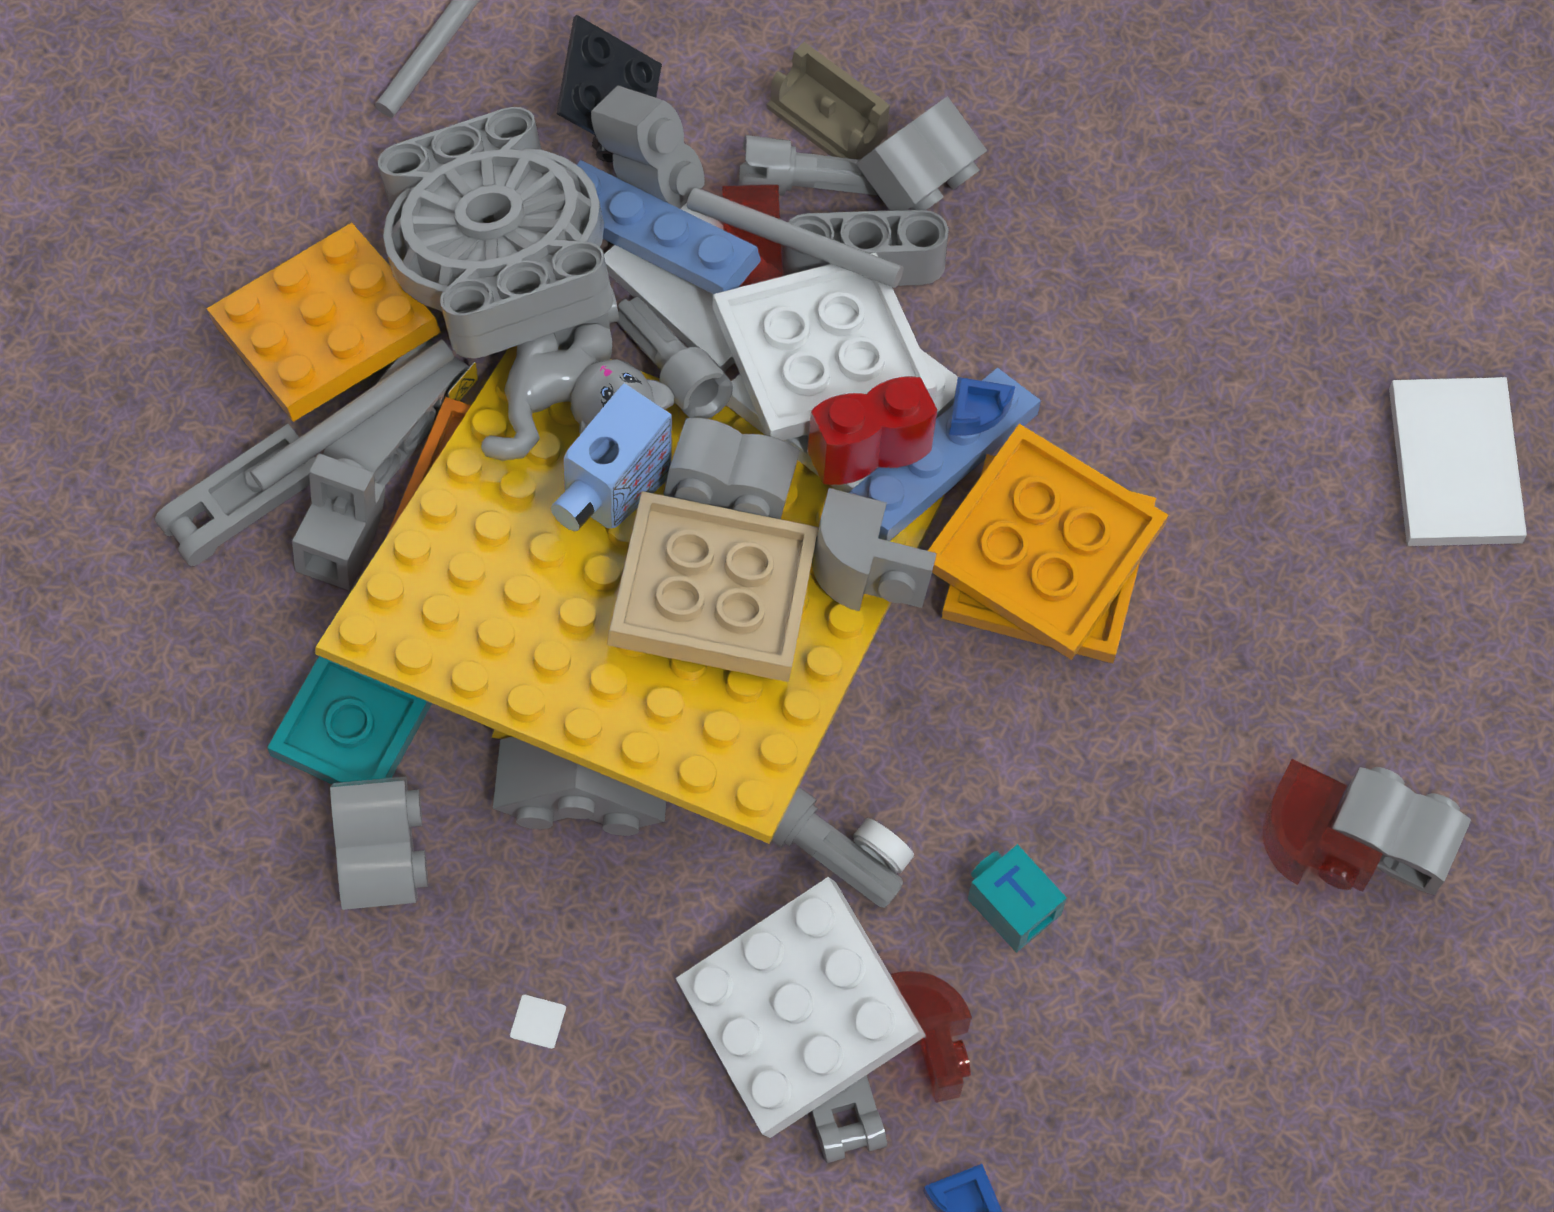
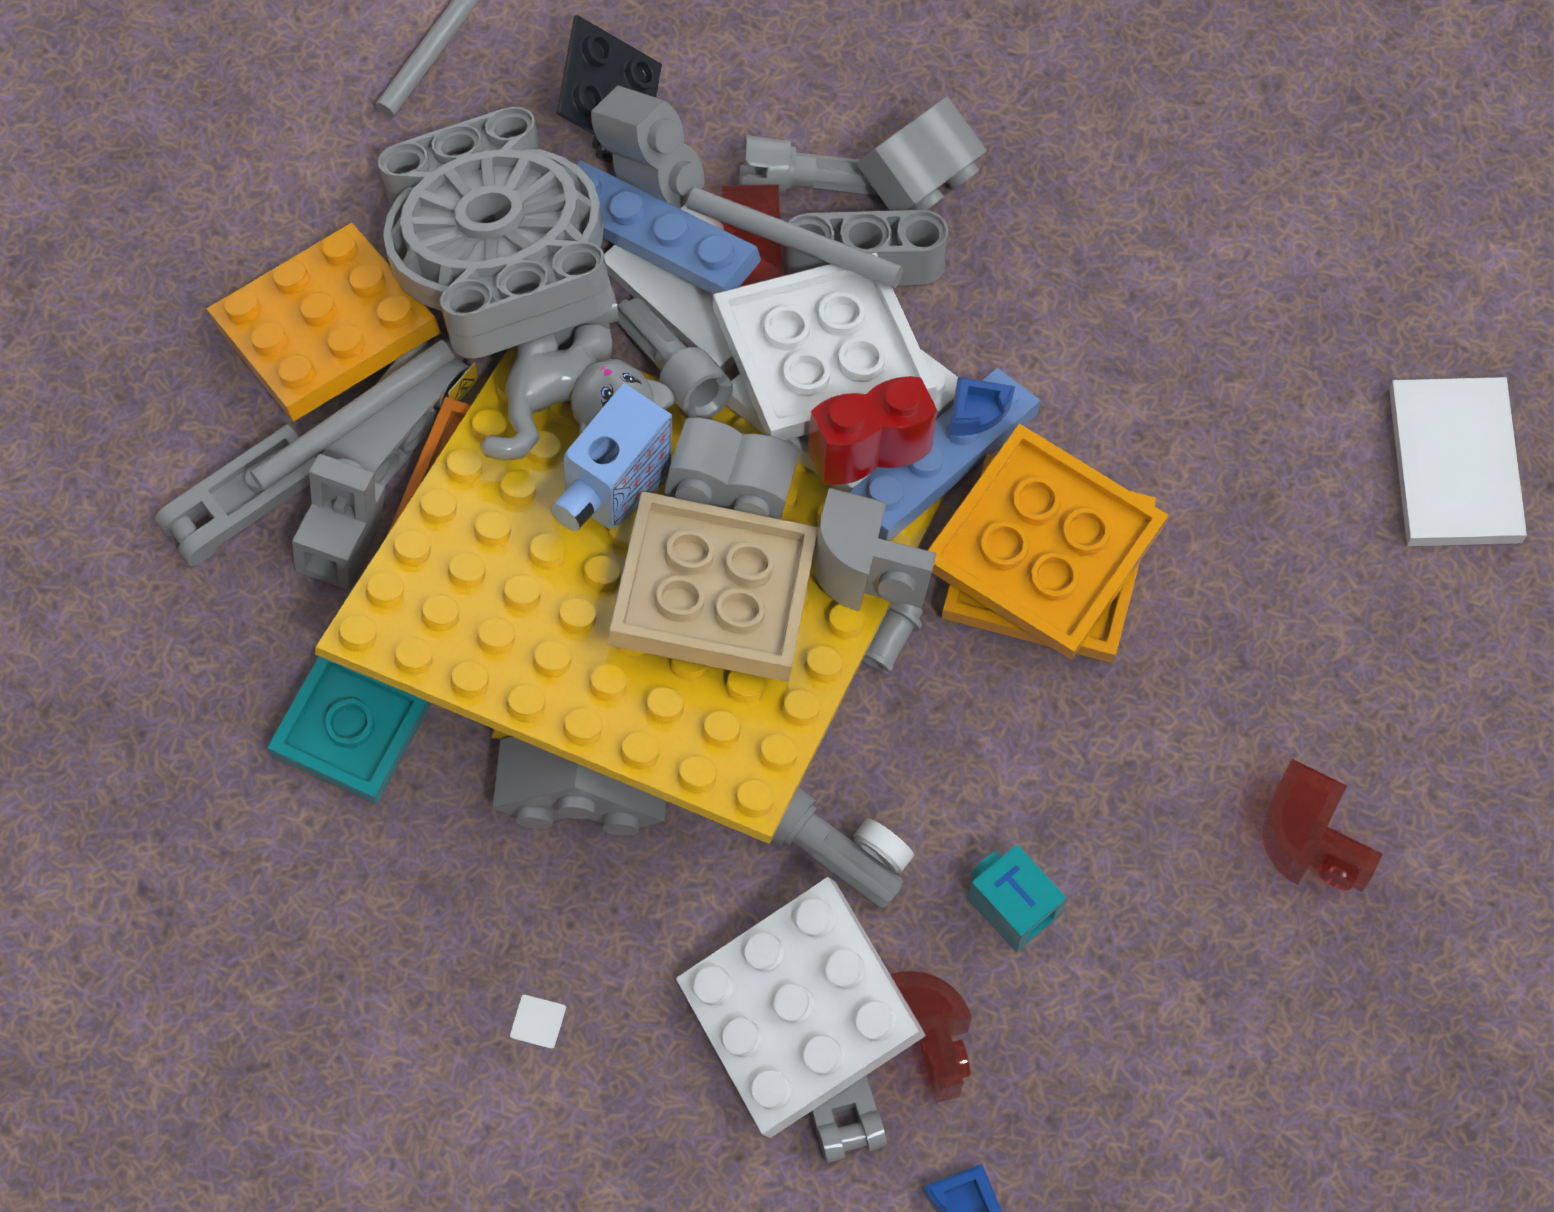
light grey brick [330,776,428,910] -> none
dark tan hinge [767,42,890,160] -> none
light grey brick [1324,767,1471,895] -> none
none -> light grey pin [862,603,923,674]

